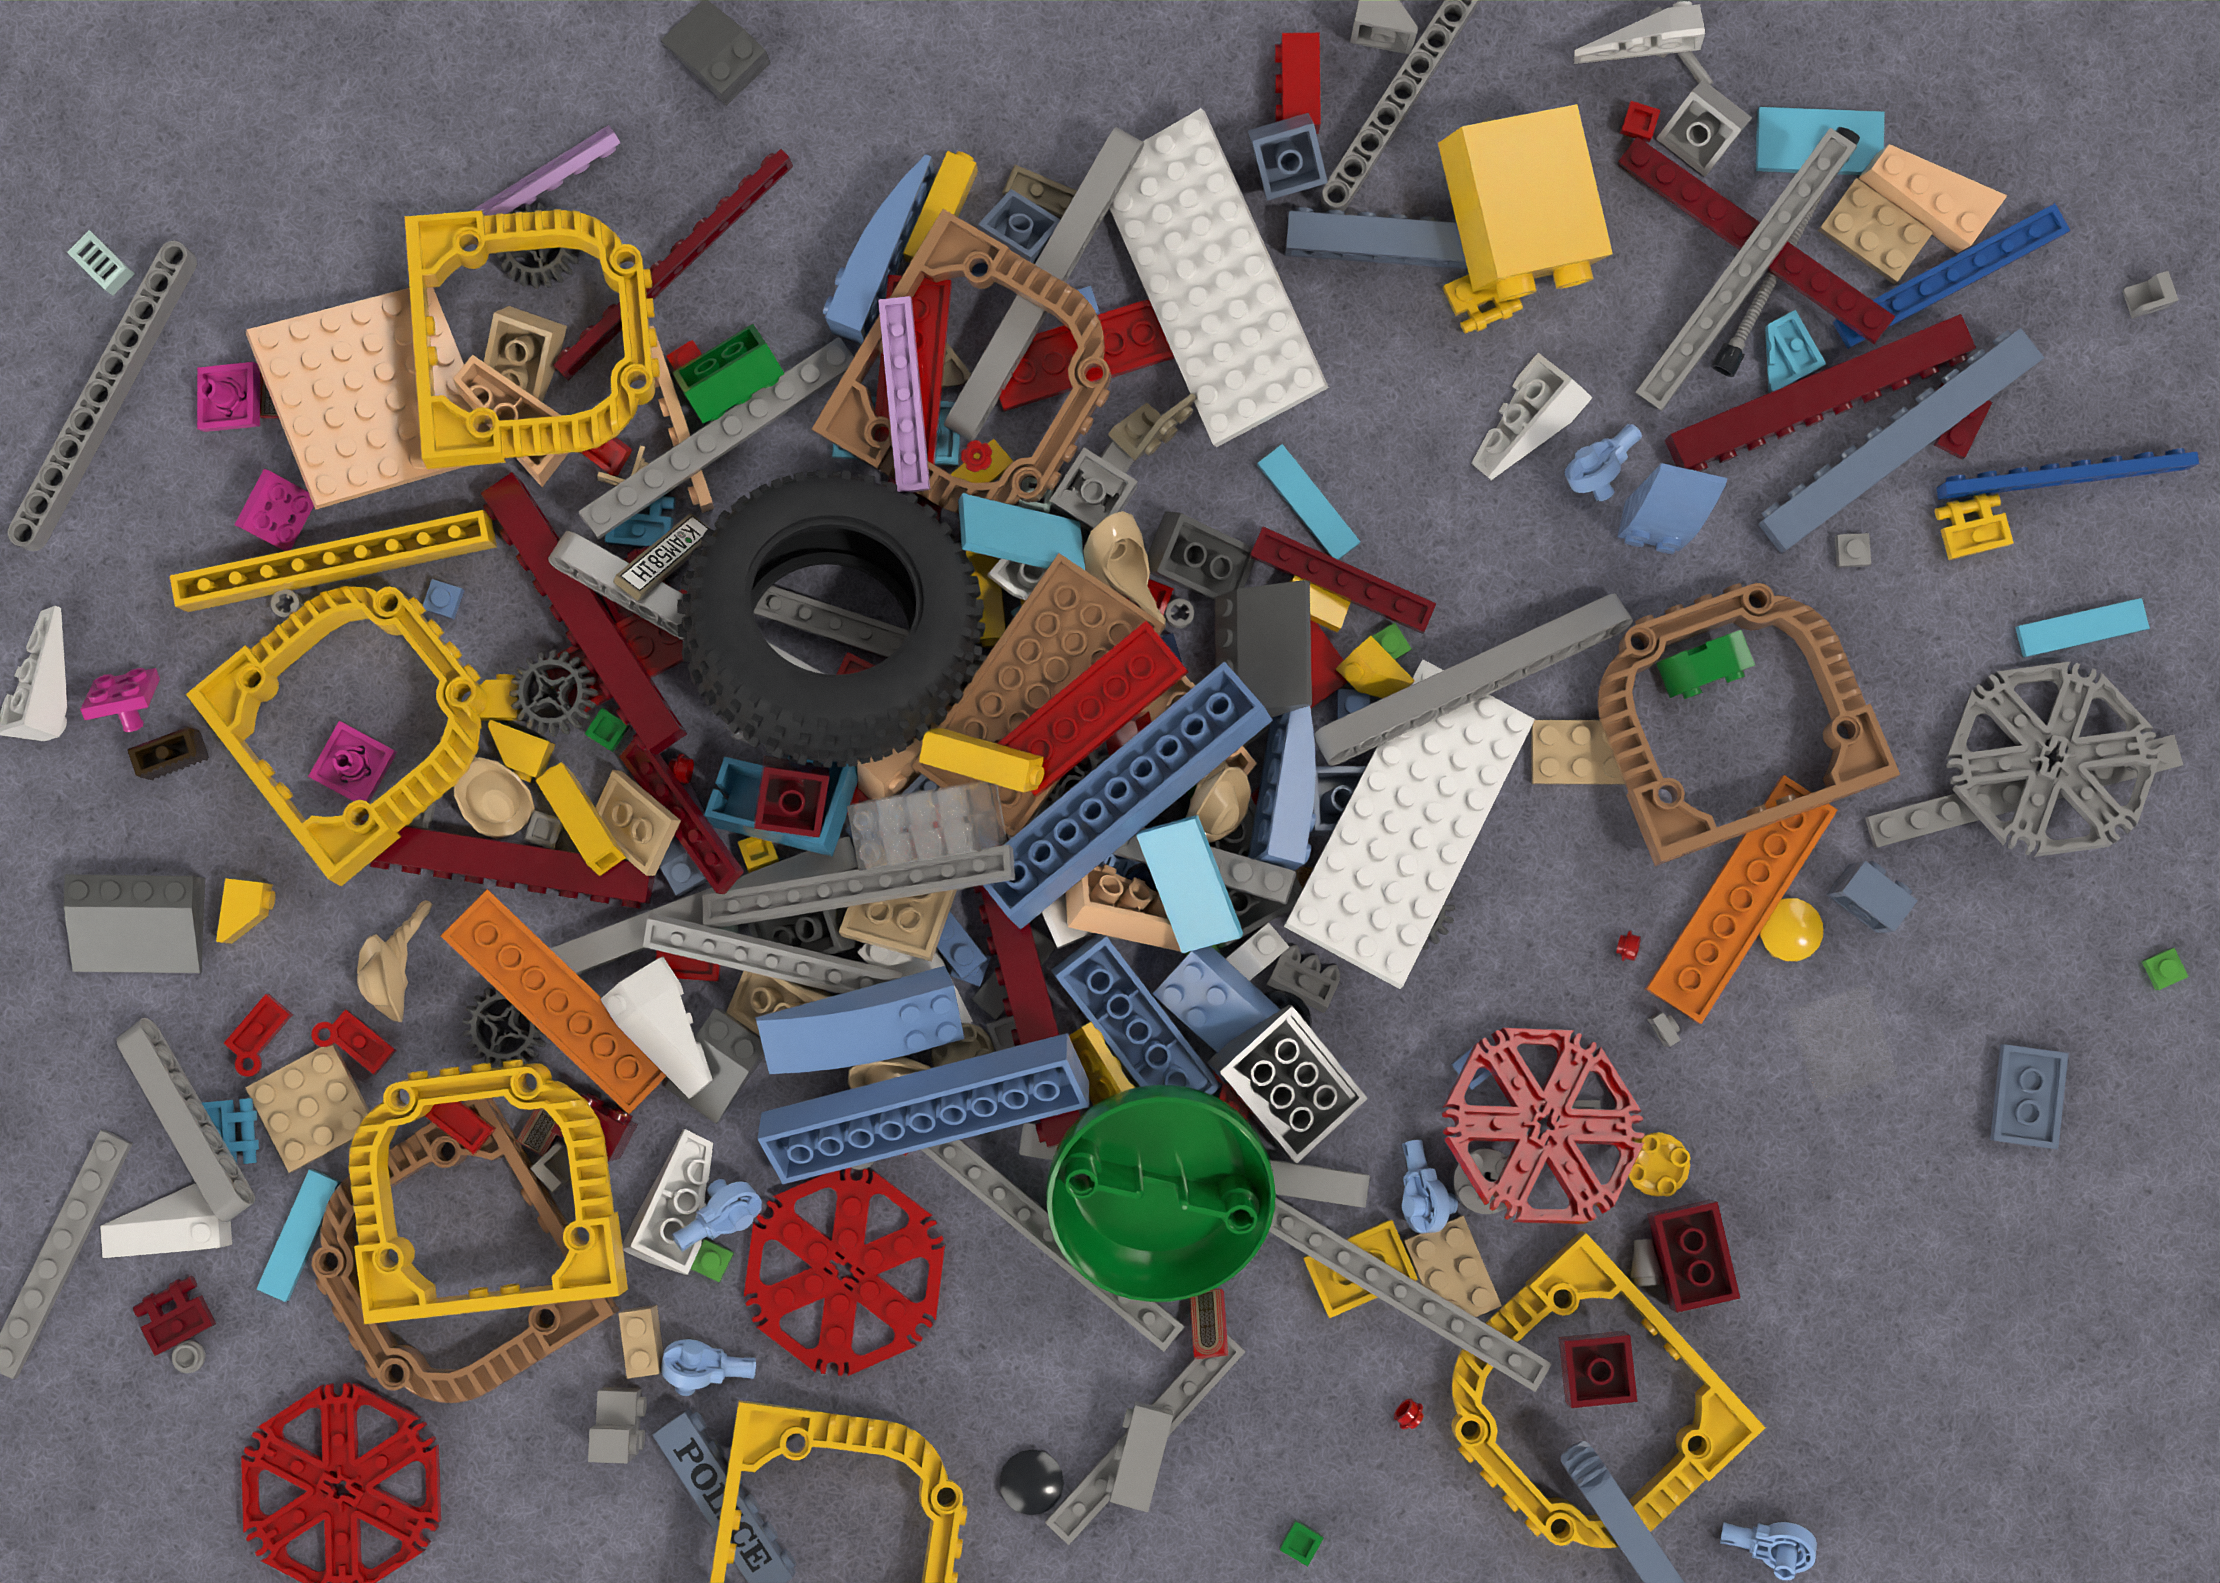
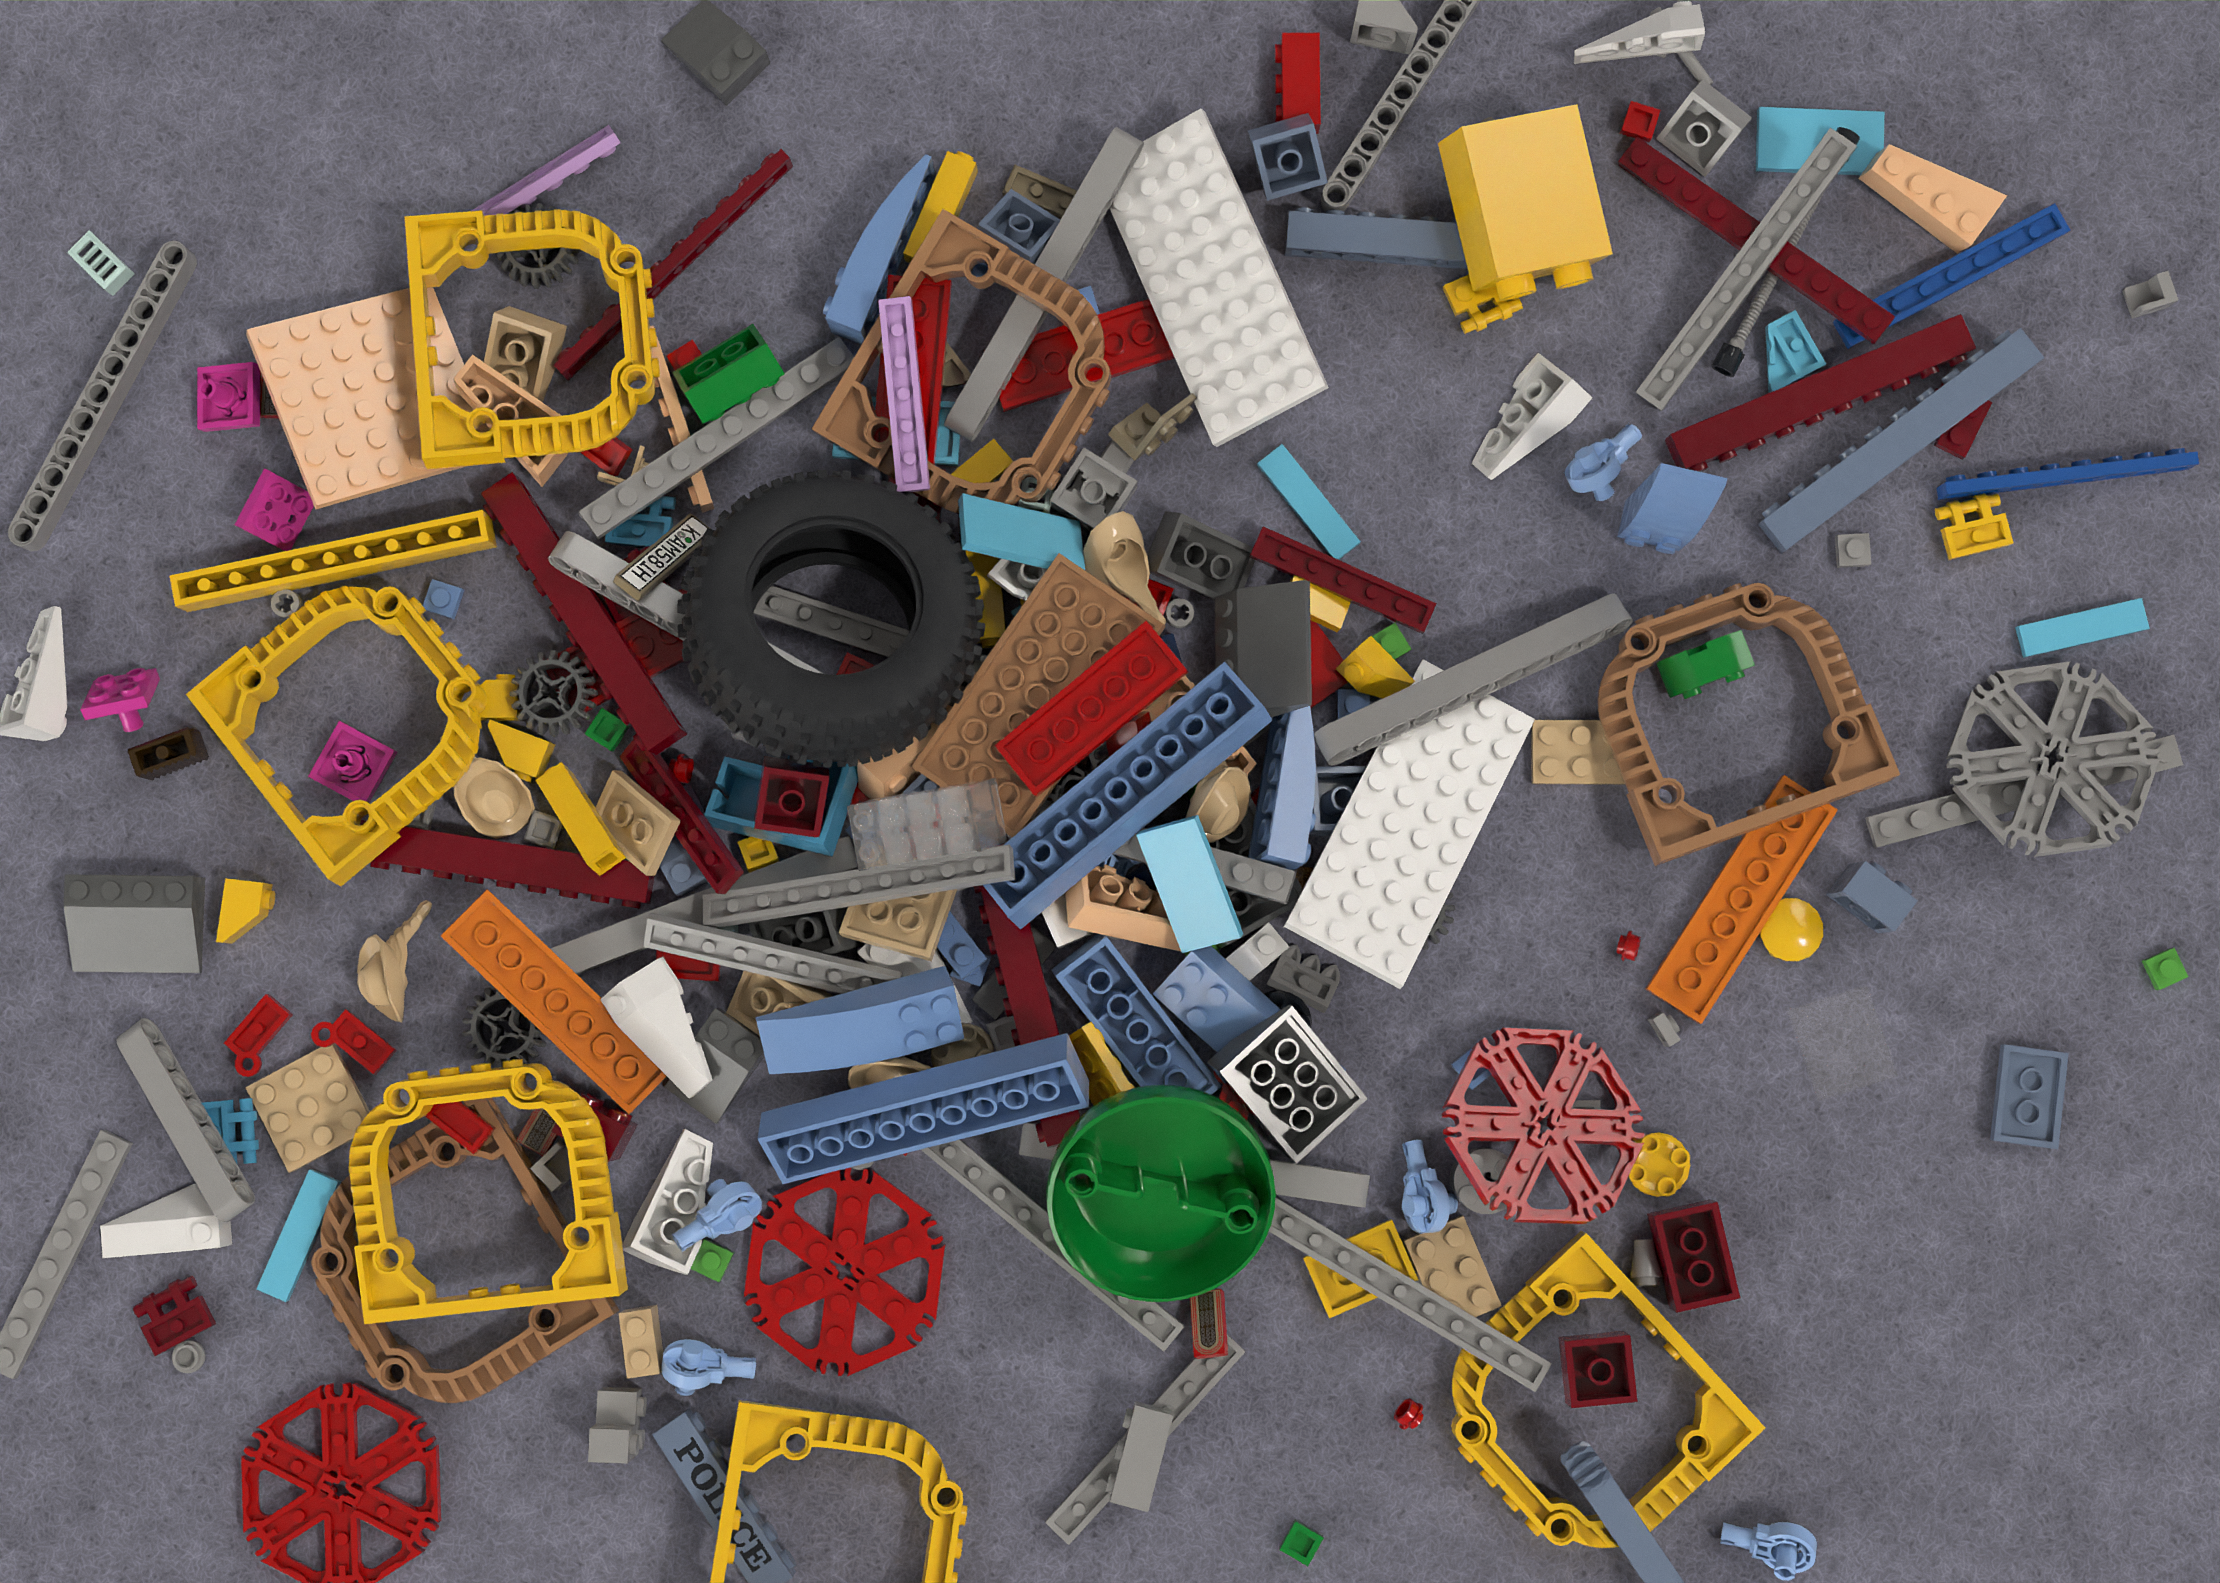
yellow brick [919,728,1044,793] -> none
red plate [961,440,993,472] -> none
black dish [999,1449,1064,1515] -> none
tan plate [1818,178,1933,285] -> none

